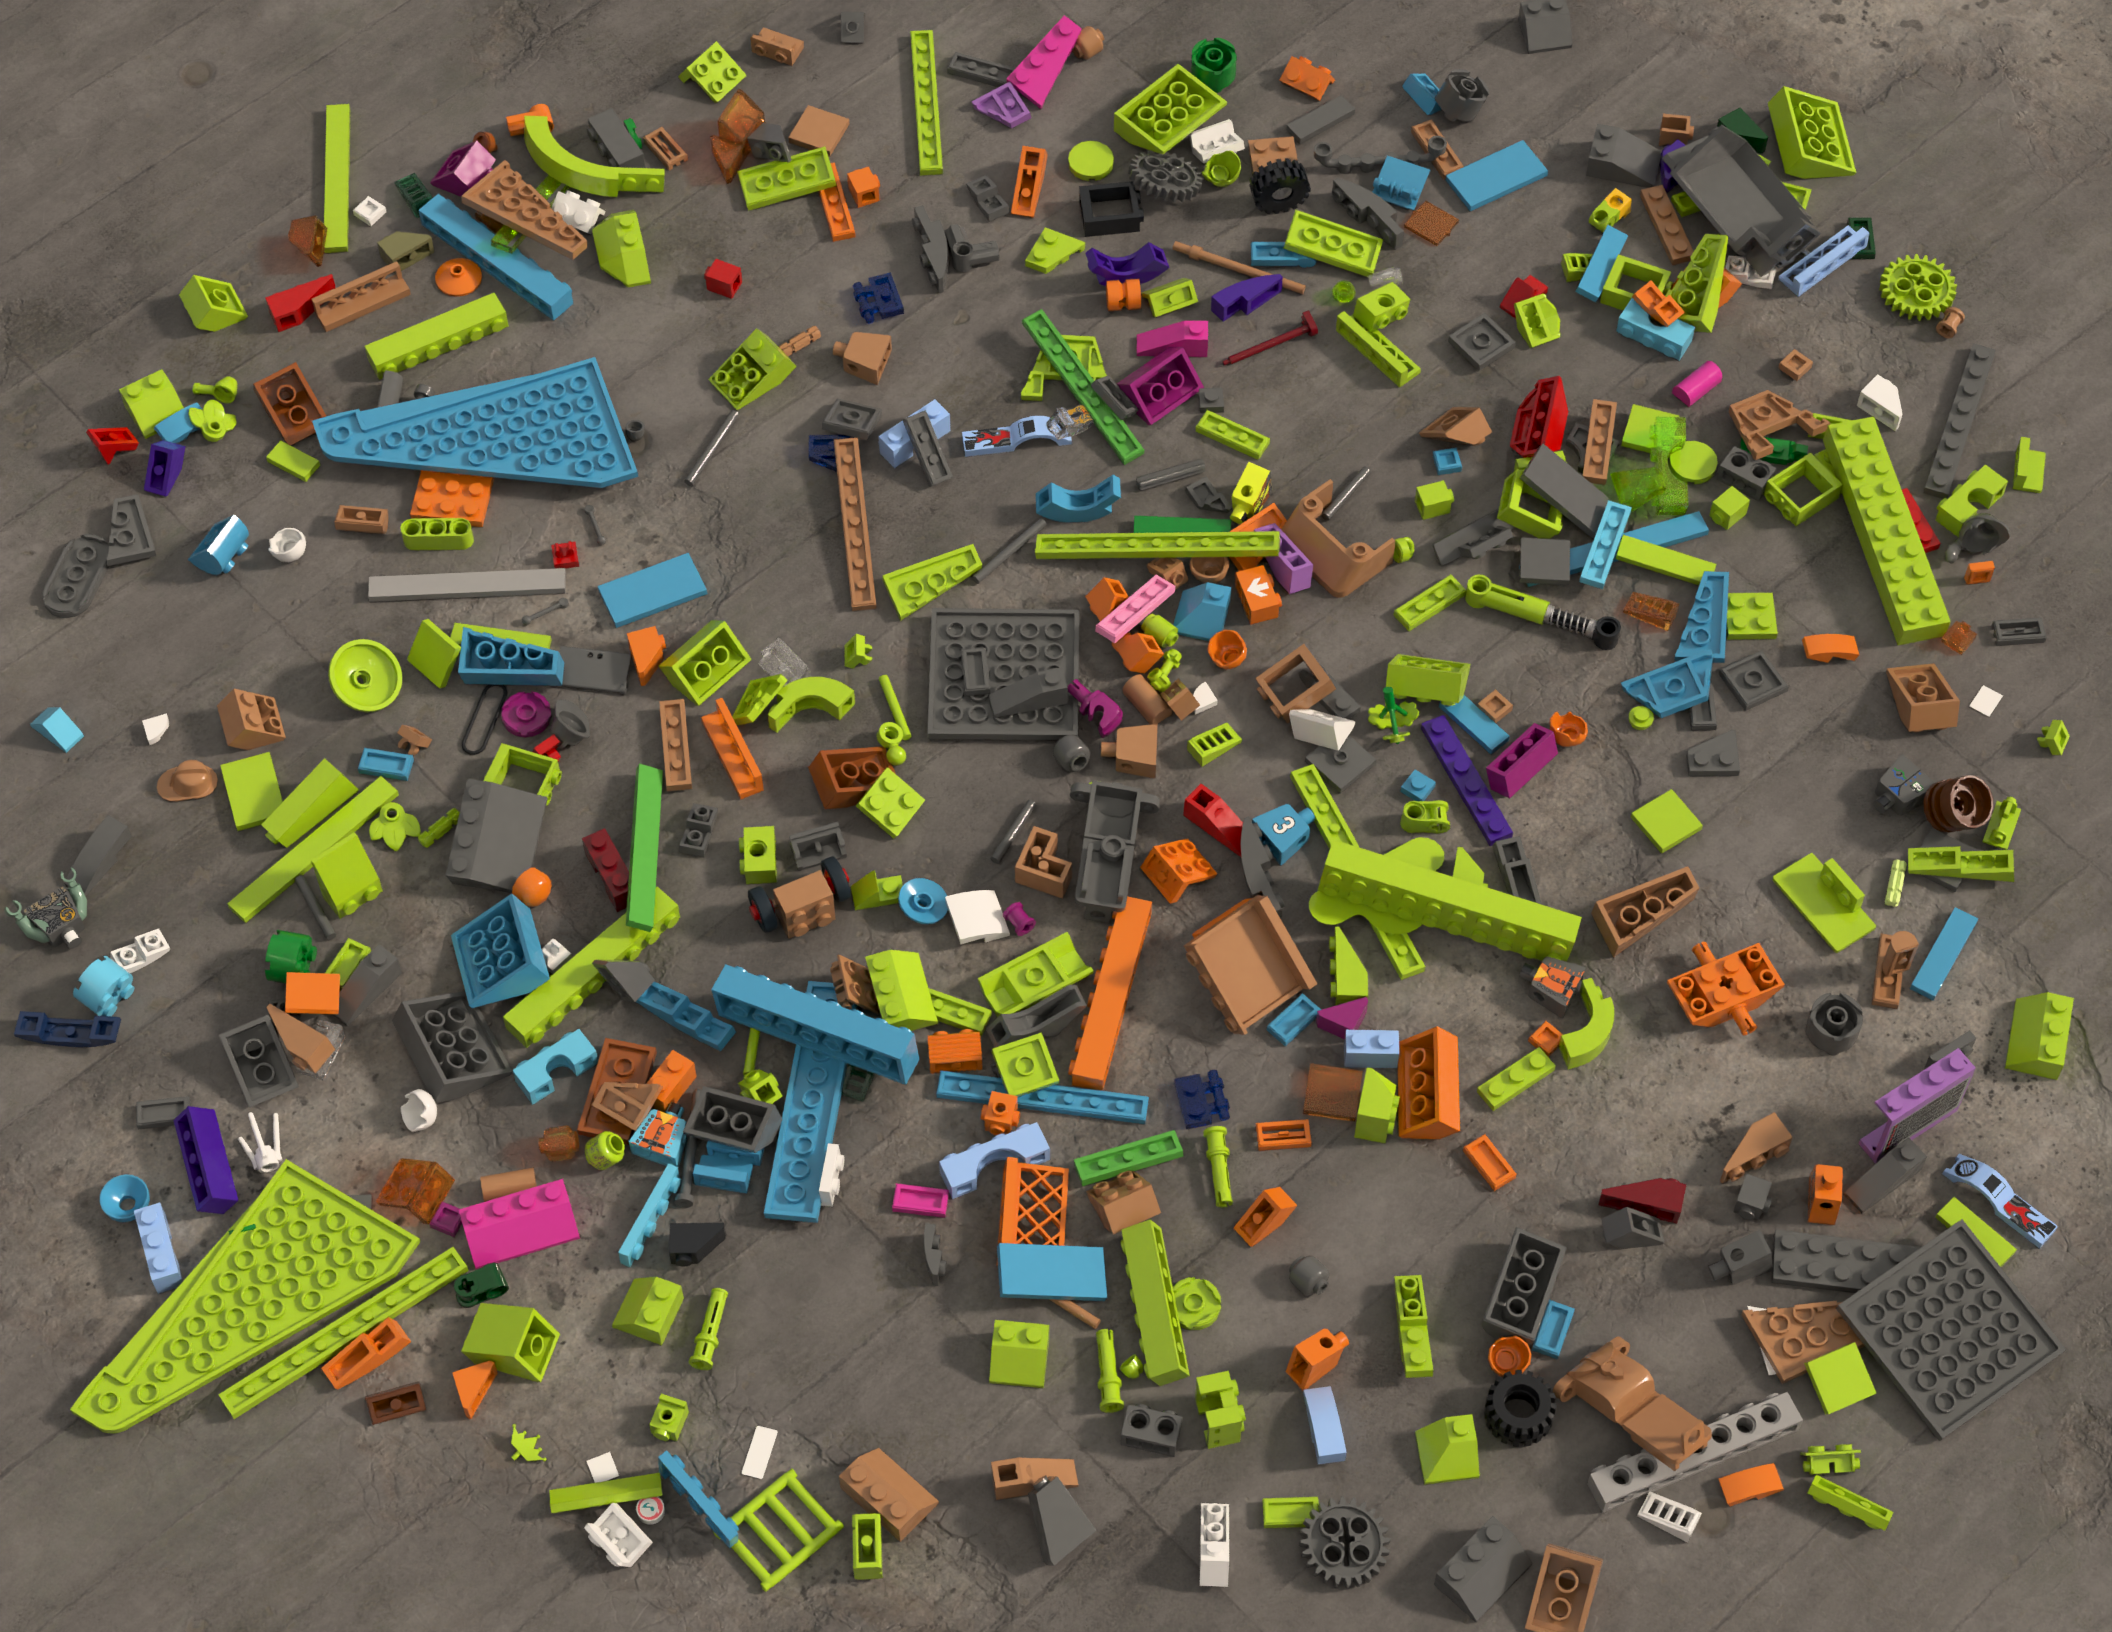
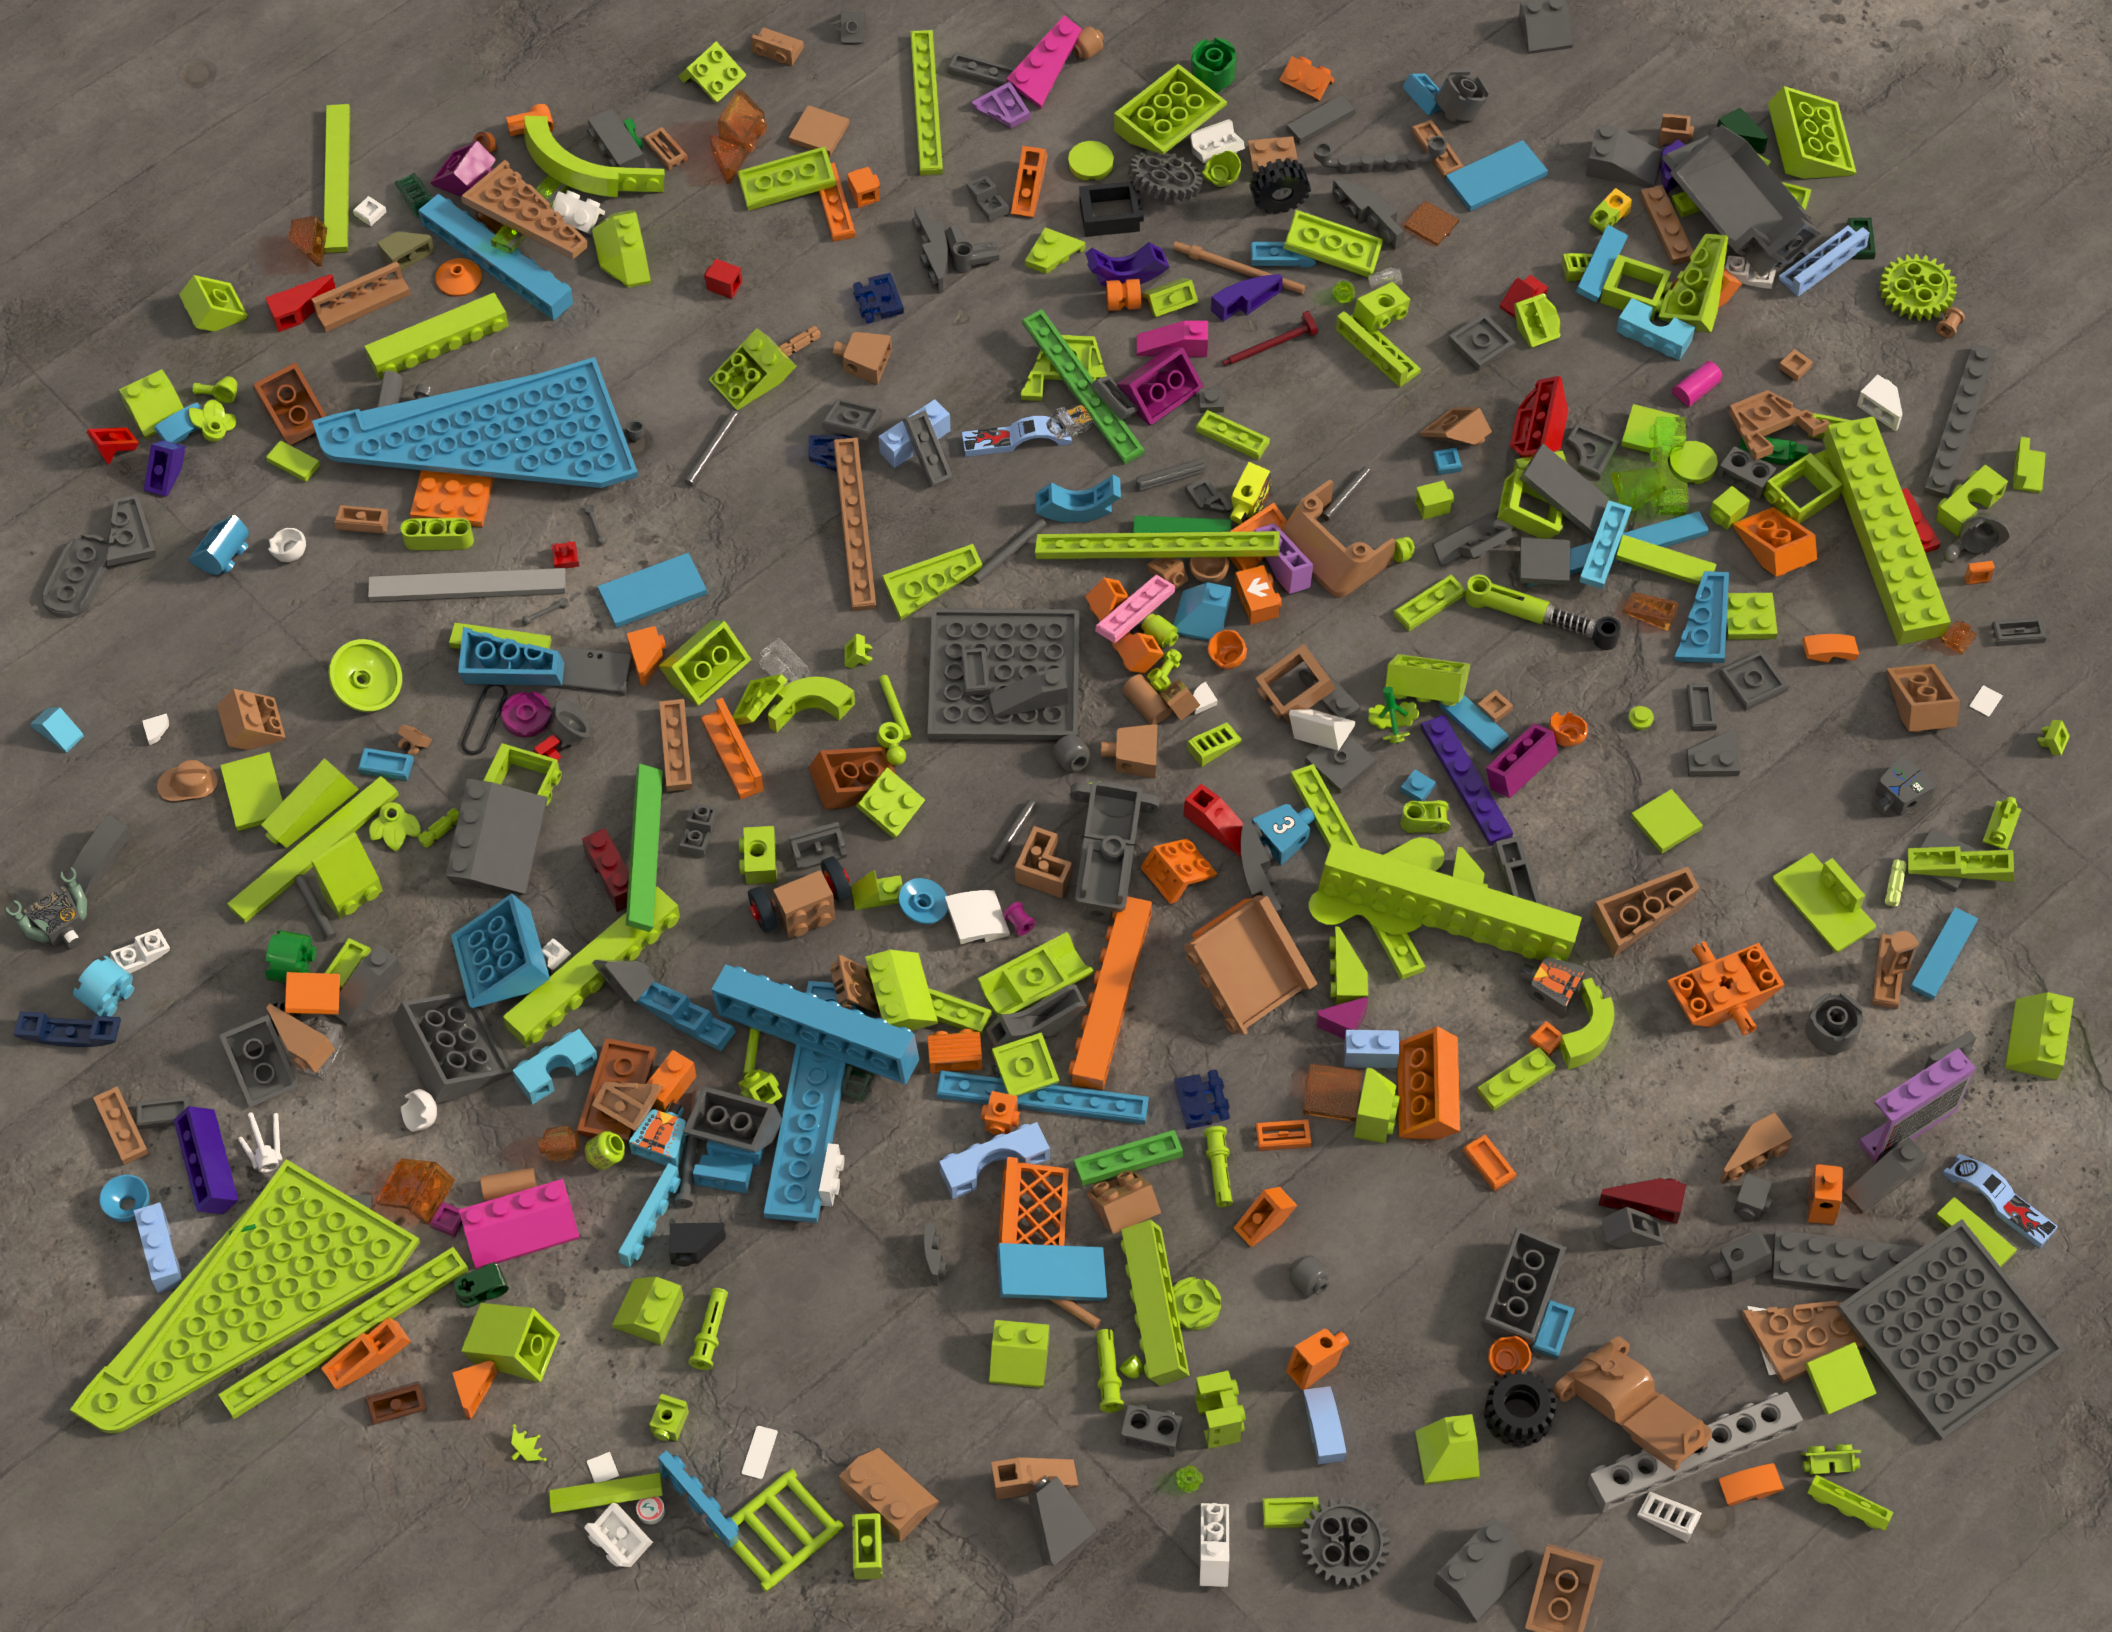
lime tile [407,619,461,689] -> none
orange hair [512,867,552,908] -> none
dark grey slope [747,123,792,162] -> none
dark pink tile [892,1183,949,1218] -> none
magenta piece [1067,679,1123,738] -> none
dark azure tile [1266,993,1321,1046] -> none
dark azure hinge [1372,156,1430,211] -> none
lime slope [1394,1275,1433,1378] -> none
medium nougat plate [1582,399,1617,485] -> none
dark azure wing [1621,649,1713,718] -> none
orange slope [1632,280,1685,327] -> none
reddish brown wheel [1924,775,1993,833] -> none
none -> medium nougat plate [93,1086,149,1165]
none -> clear neon green plate [1176,1465,1203,1492]
none -> orange slope [1733,507,1817,577]

